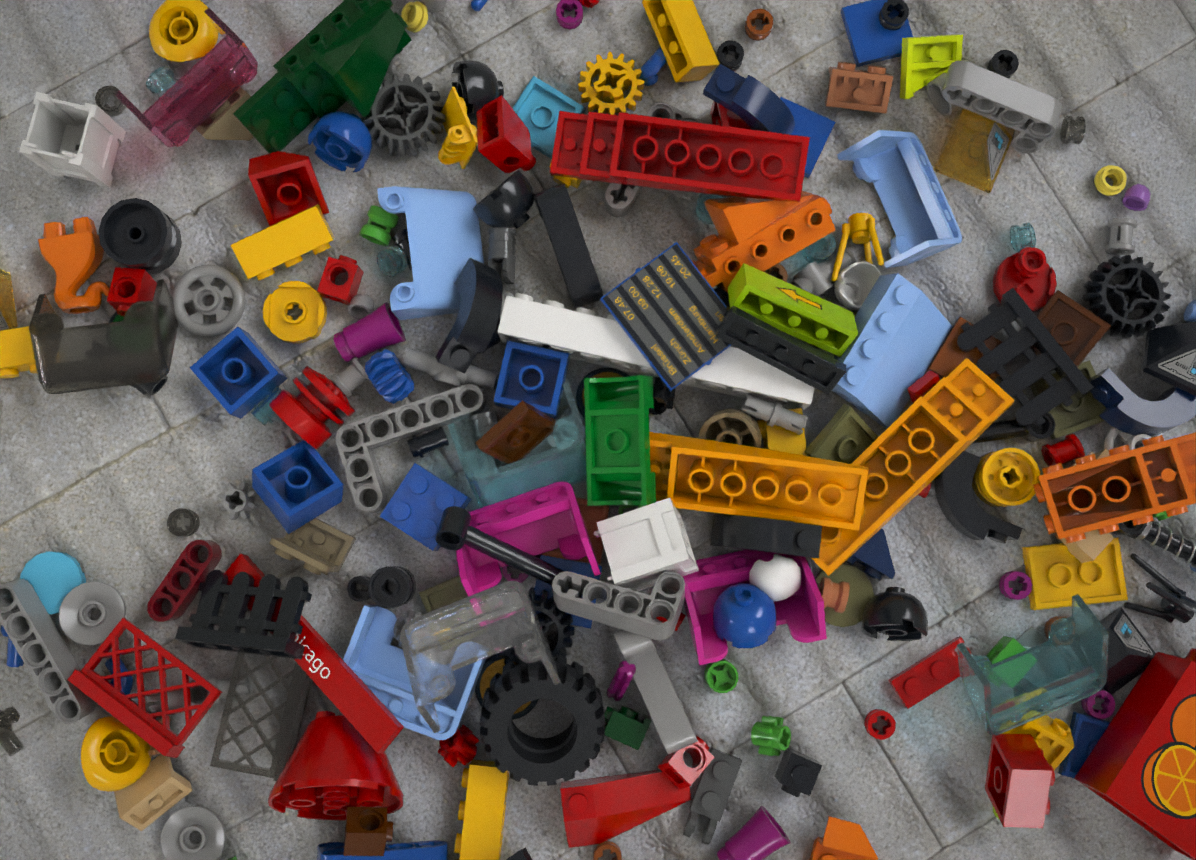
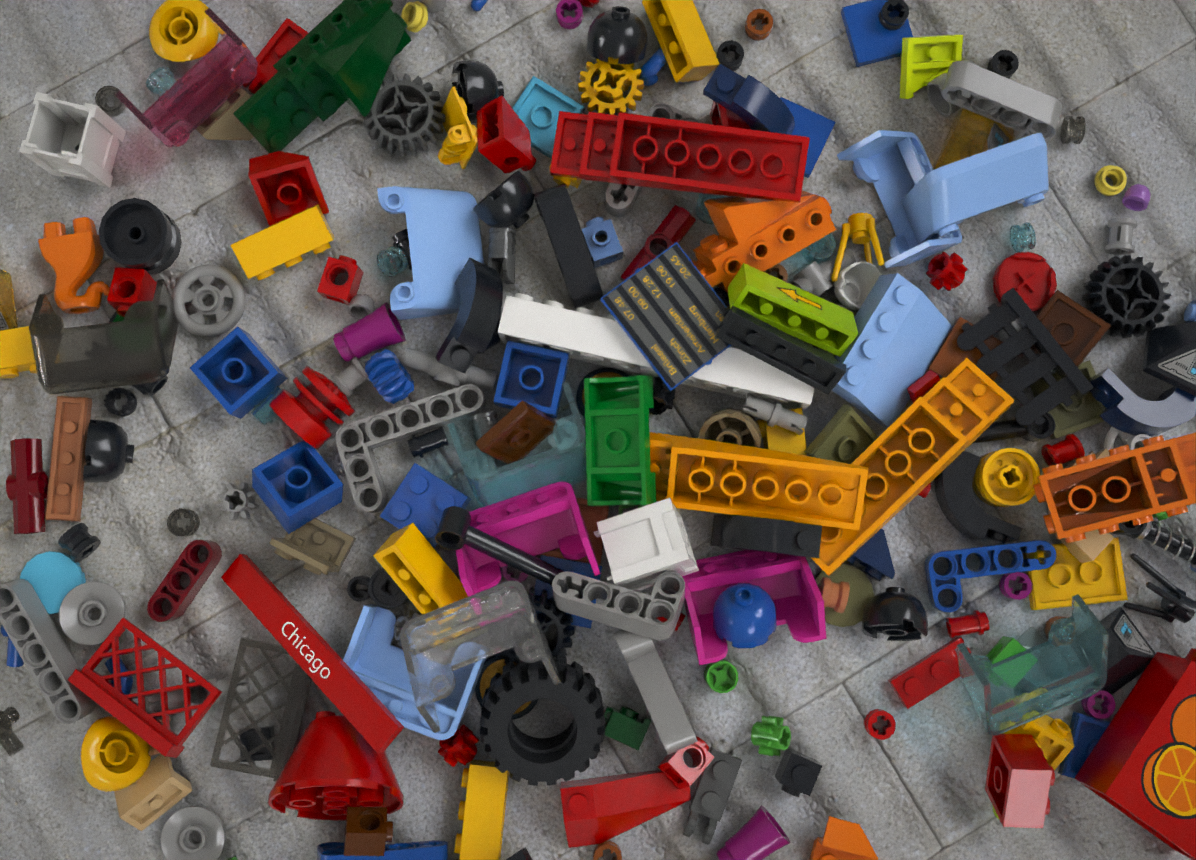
black fence [175,570,312,660] -> none
yellow plate [263,281,327,344] -> none
blue cylinder [308,111,372,172] -> none
bright green wheel [359,205,399,247] -> none
magenta axle [606,661,636,701] -> none
white hair [749,554,801,602] -> none
nougat bracket [825,62,893,114] -> none
red plate [1015,247,1046,277] -> none
none -> dark red piece [6,438,49,534]
none -> nougat tile [45,396,92,522]
none -> black wheel [58,523,101,562]
none -> black cylinder [83,419,134,483]
none -> black bush [104,387,137,417]
none -> red hinge [239,18,308,94]
none -> black tile [239,726,275,762]
none -> yellow brick [373,523,469,629]
none -> medium blue brick [582,217,623,269]
none -> black cylinder [587,6,648,64]
none -> dark red piece [620,205,696,281]
none -> light blue windscreen [901,133,1049,244]
none -> blue beam [924,540,1056,613]
none -> red gear [926,252,968,291]
none -> red pin [946,610,990,638]

